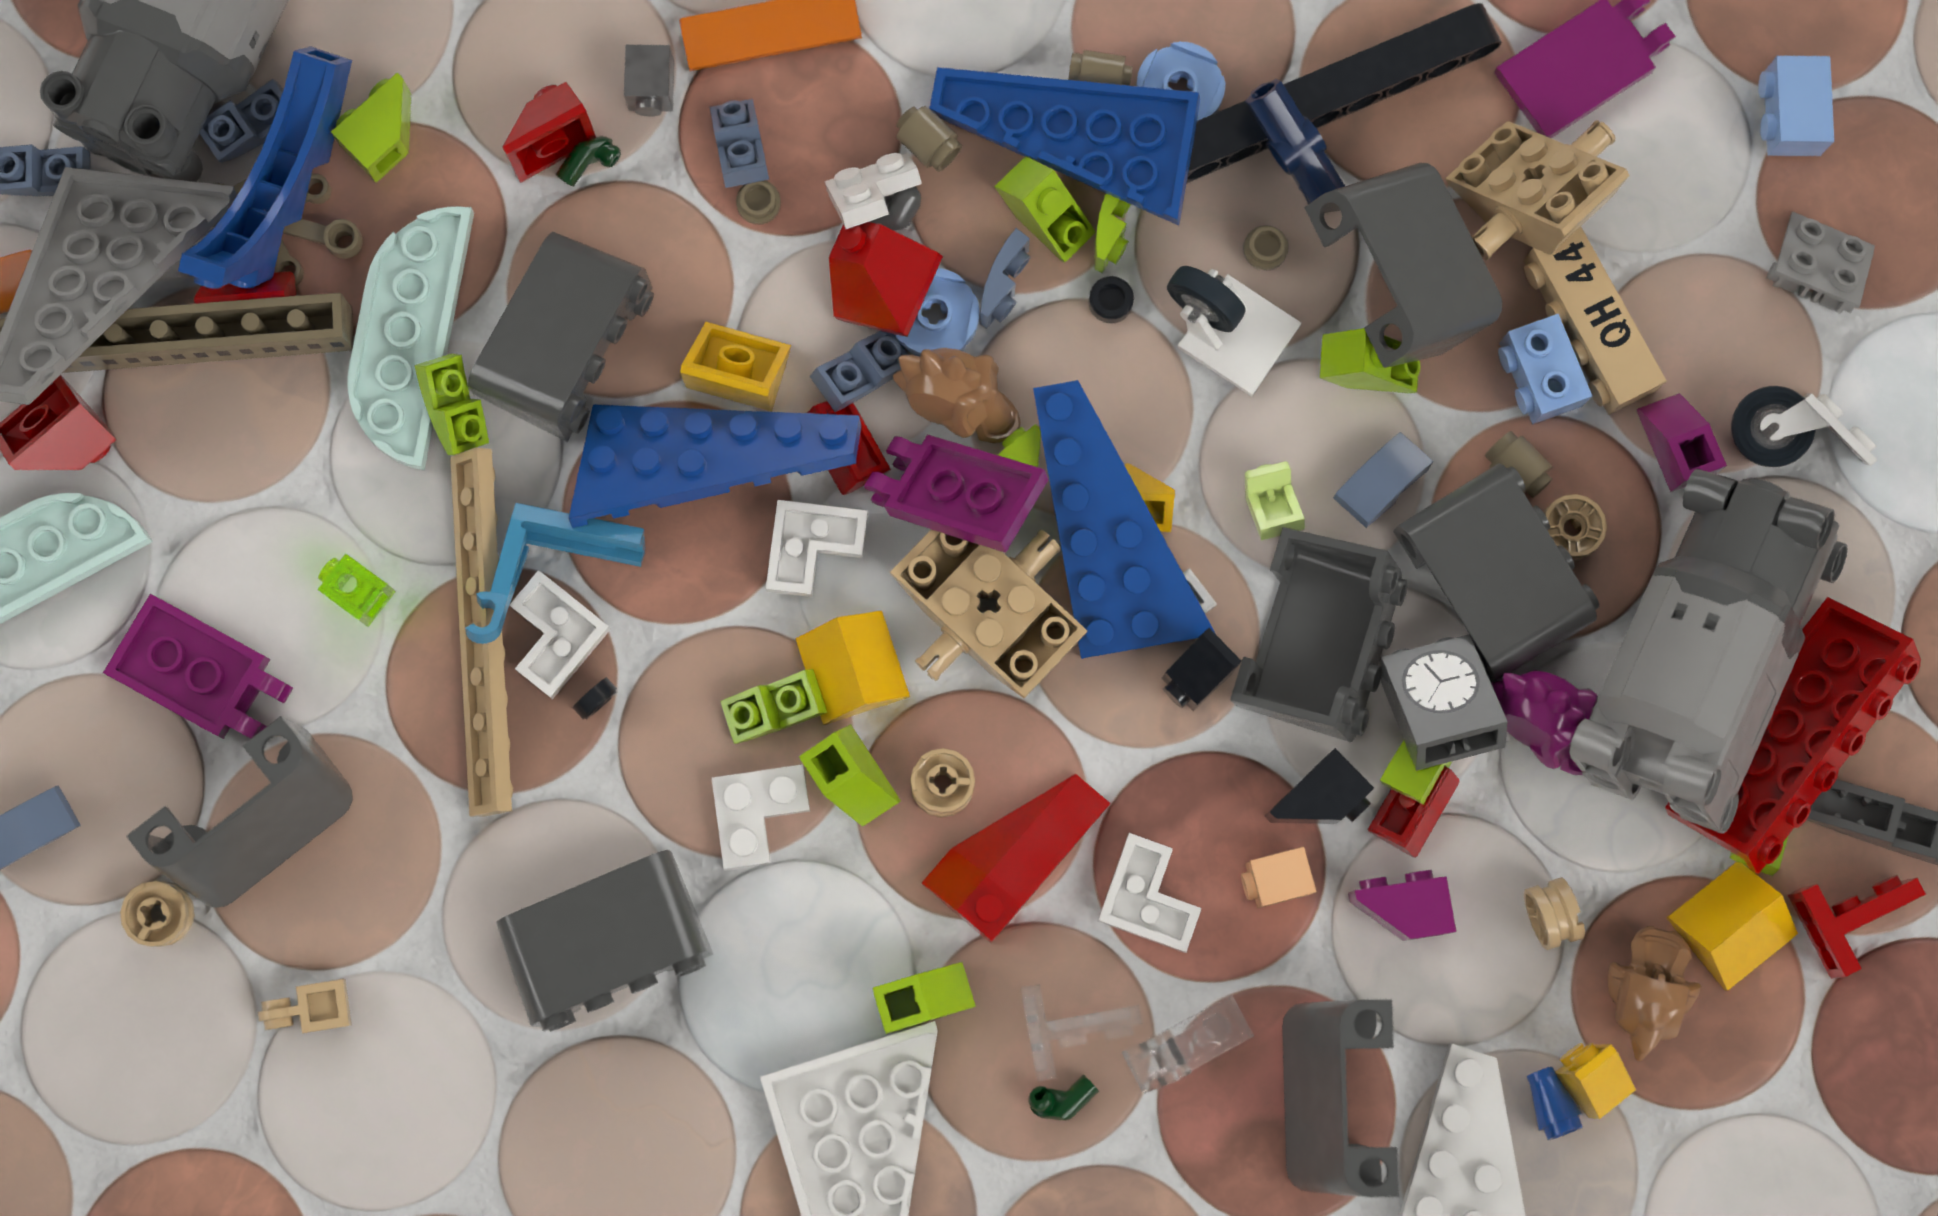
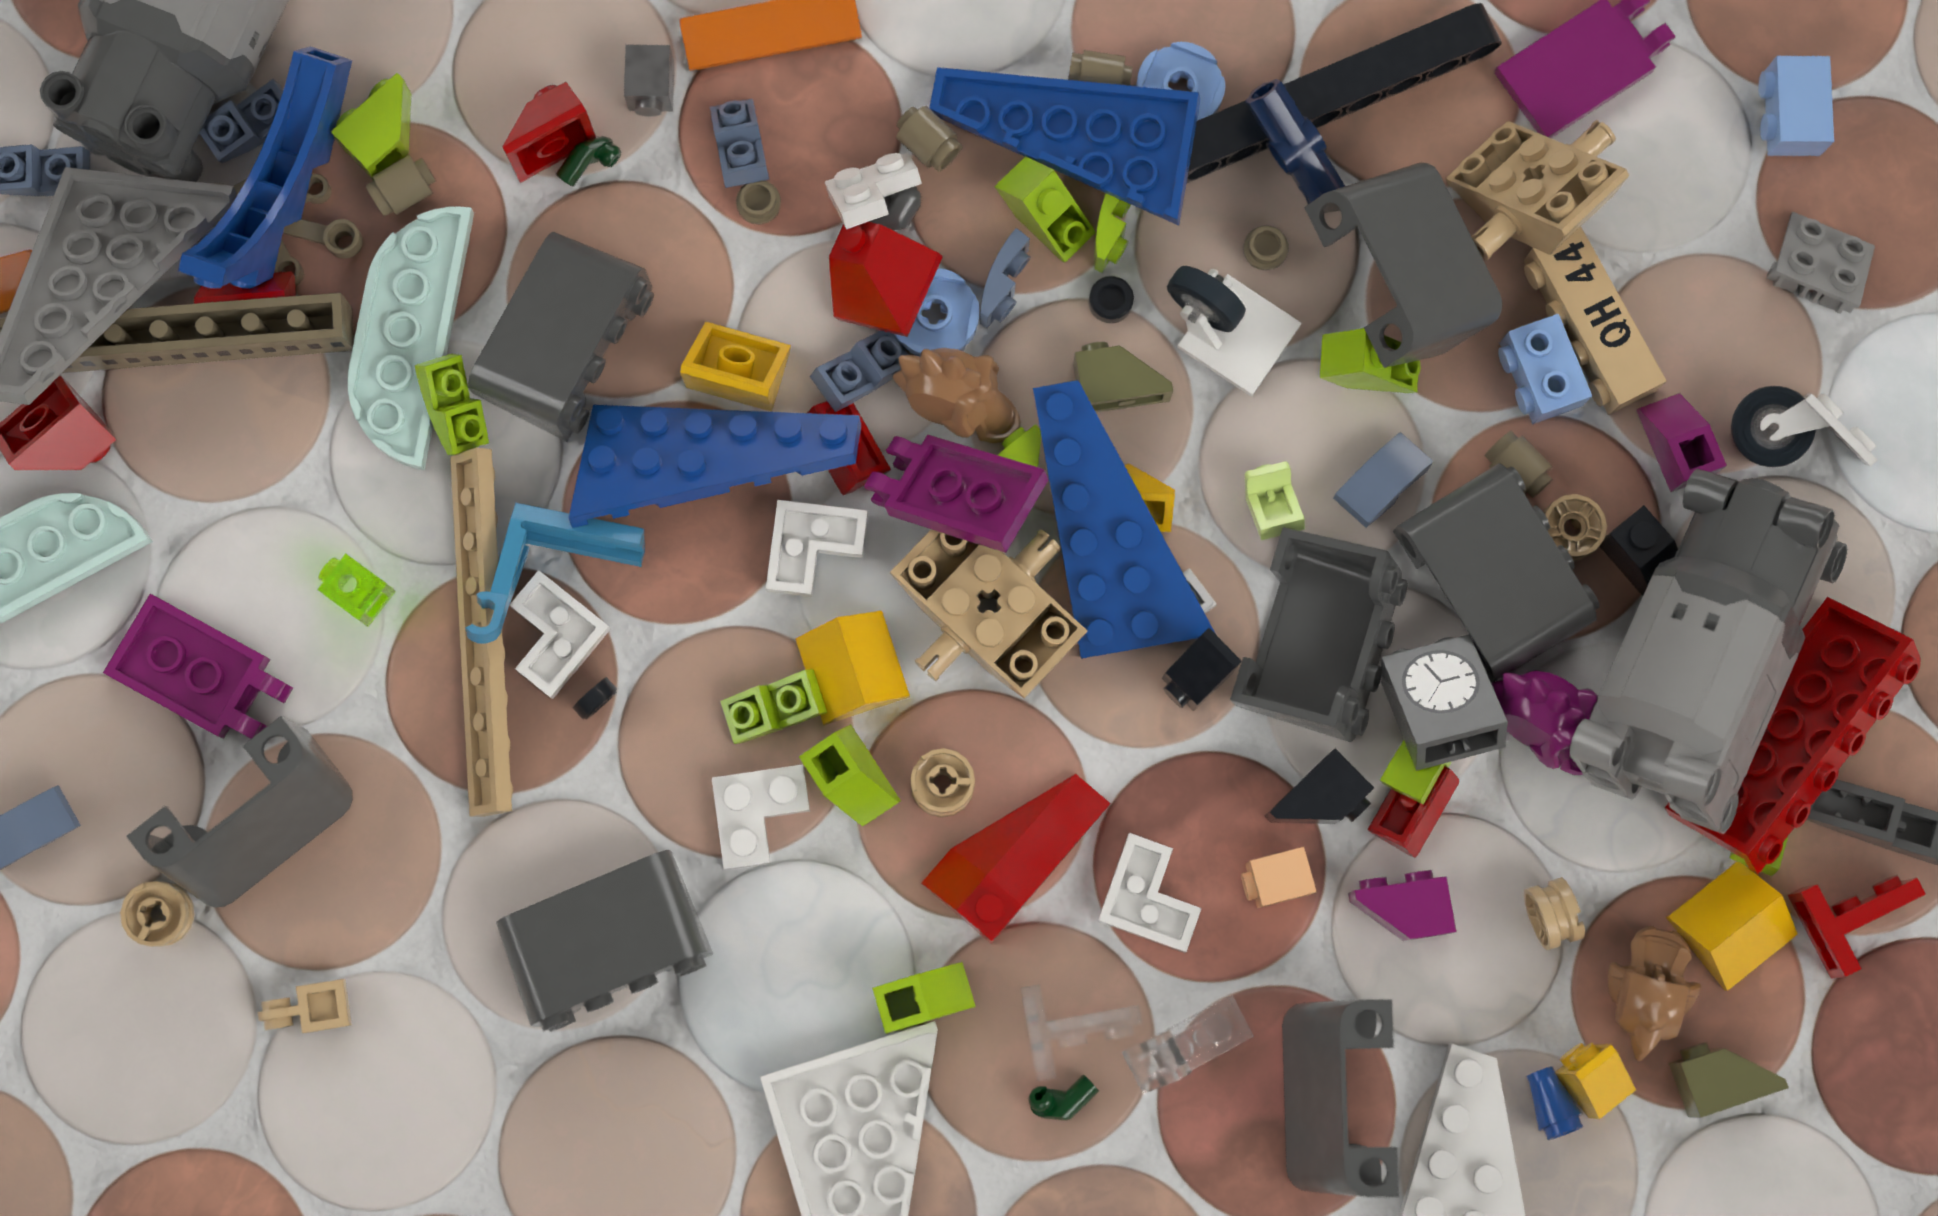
none -> dark tan brick [365,155,436,217]
none -> olive slope [1073,342,1173,413]
none -> black slope [1600,505,1678,596]
none -> olive slope [1669,1042,1789,1118]

